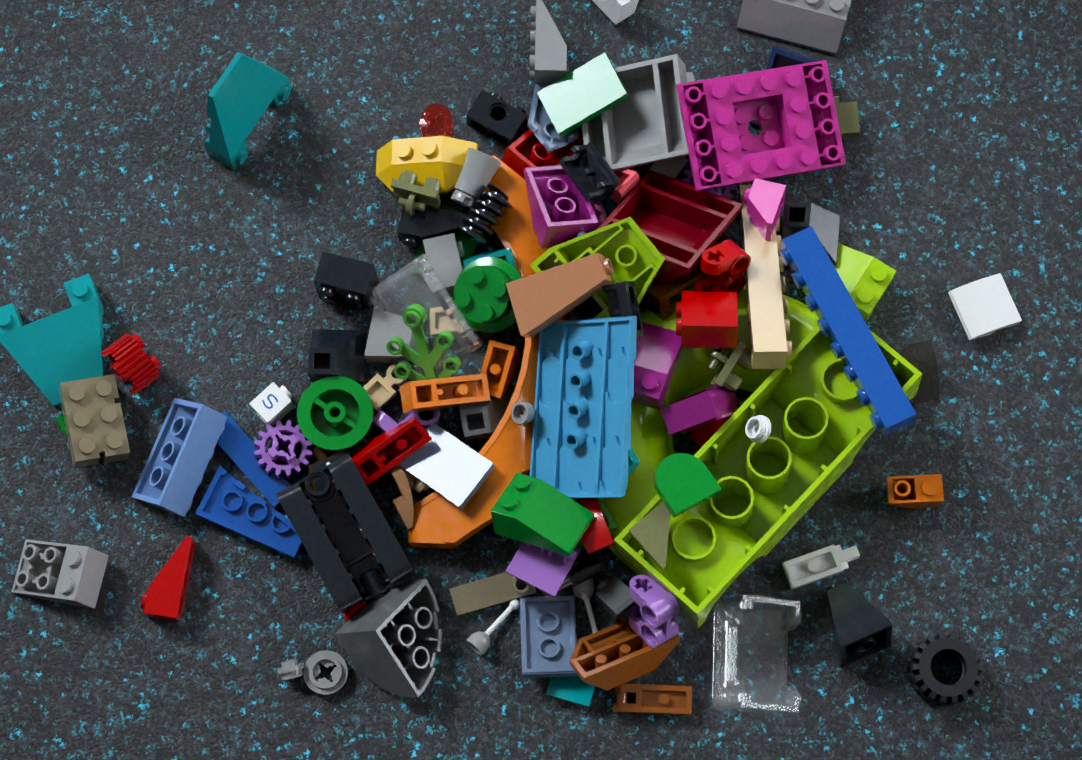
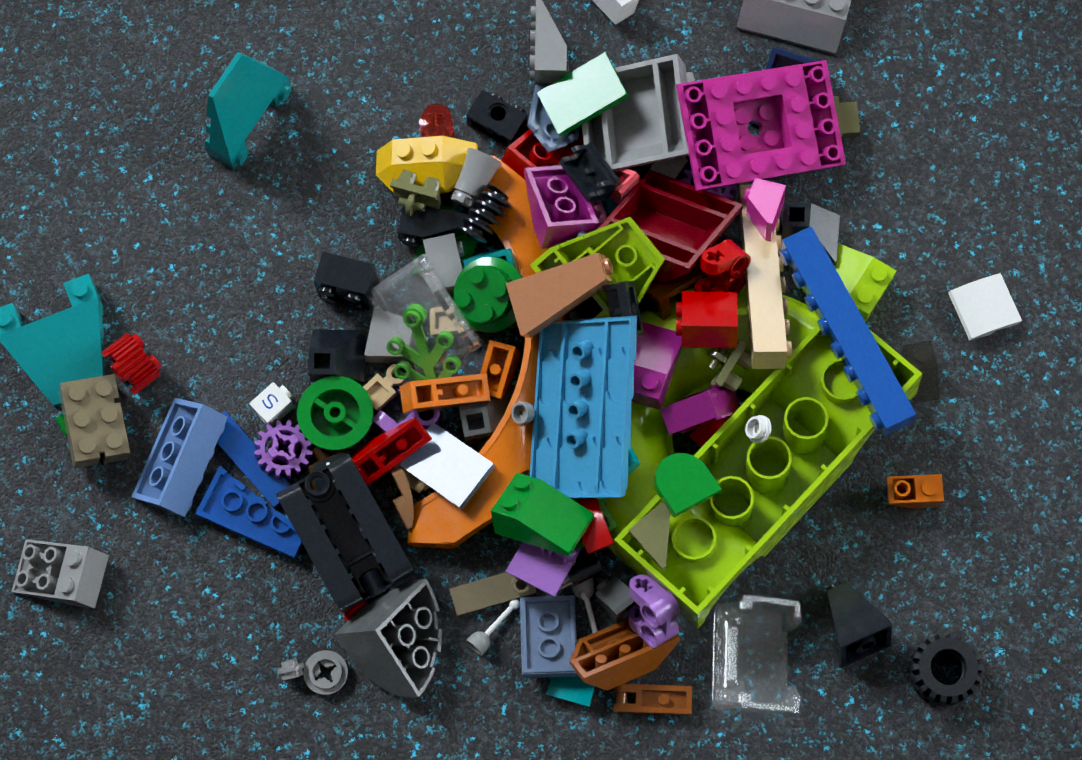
red slope [141,536,196,622] -> none
white hinge [782,544,860,590] -> none

